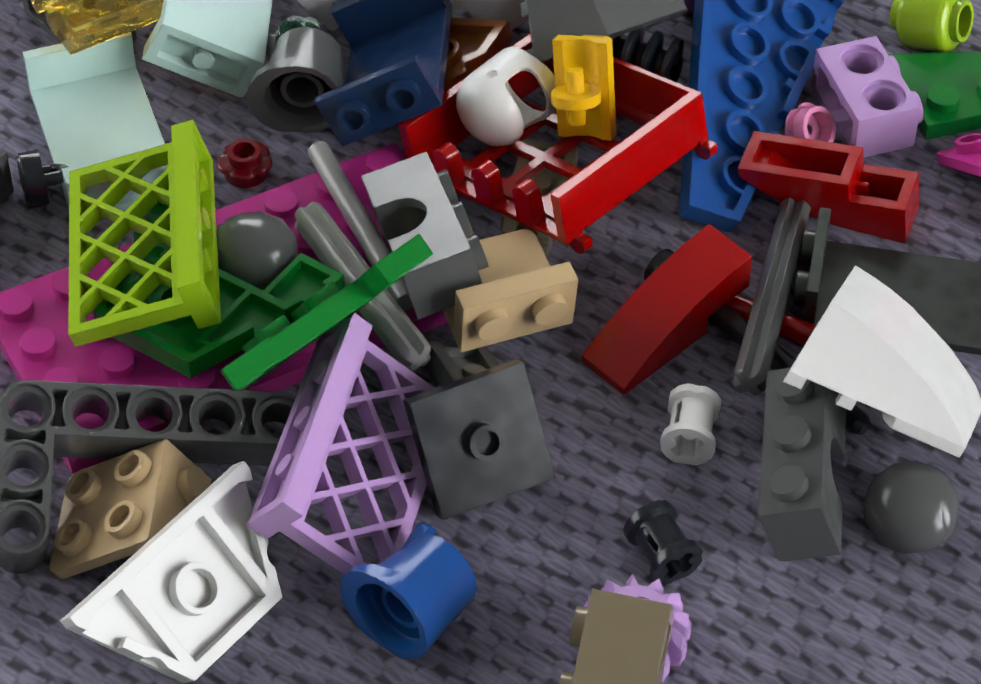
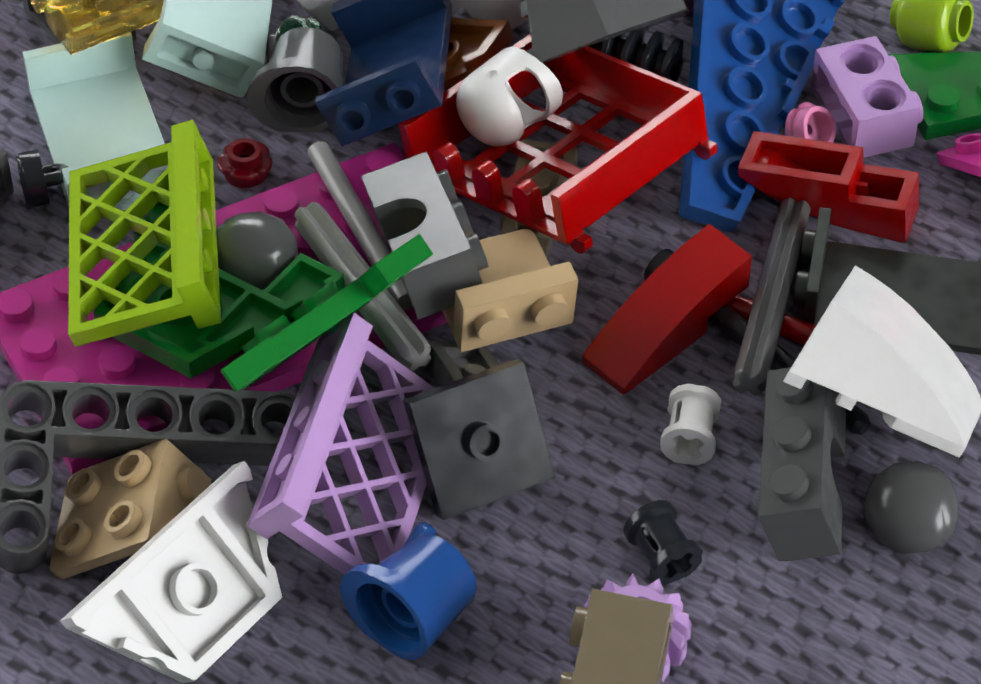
yellow hips [551,34,617,141] -> none

